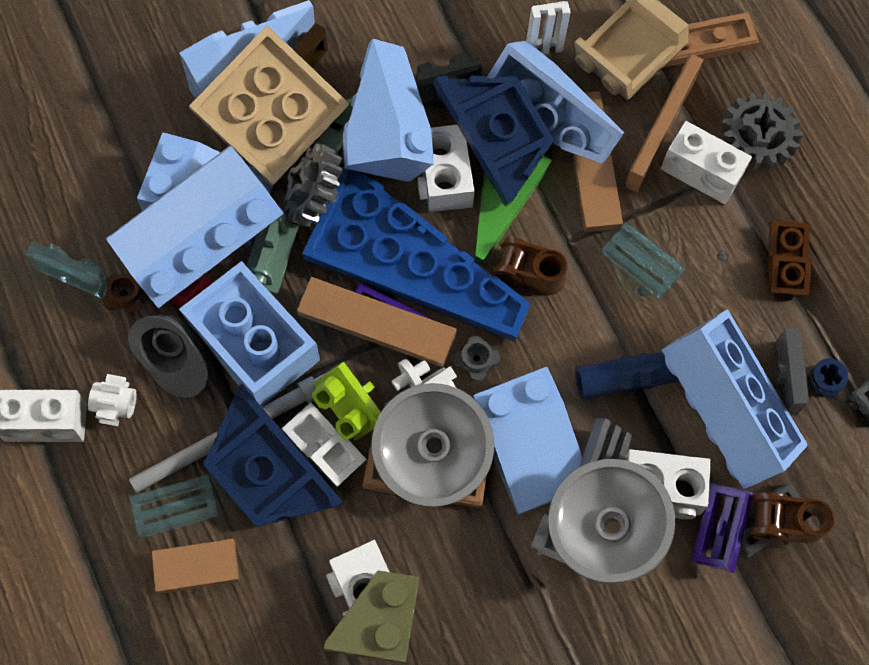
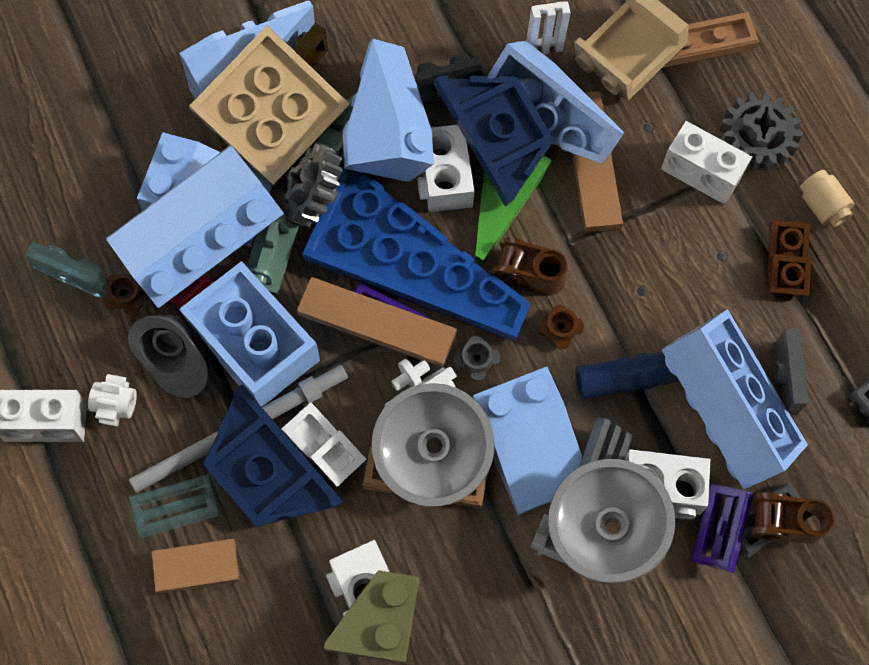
lime hips [311,362,381,441] -> none
clear light blue tile [601,222,685,299] -> none
medium nougat tile [625,54,704,193] -> none
dark blue bush [808,358,849,397] -> none
none -> reddish brown plate [538,305,584,349]
none -> tan brick [800,170,855,227]

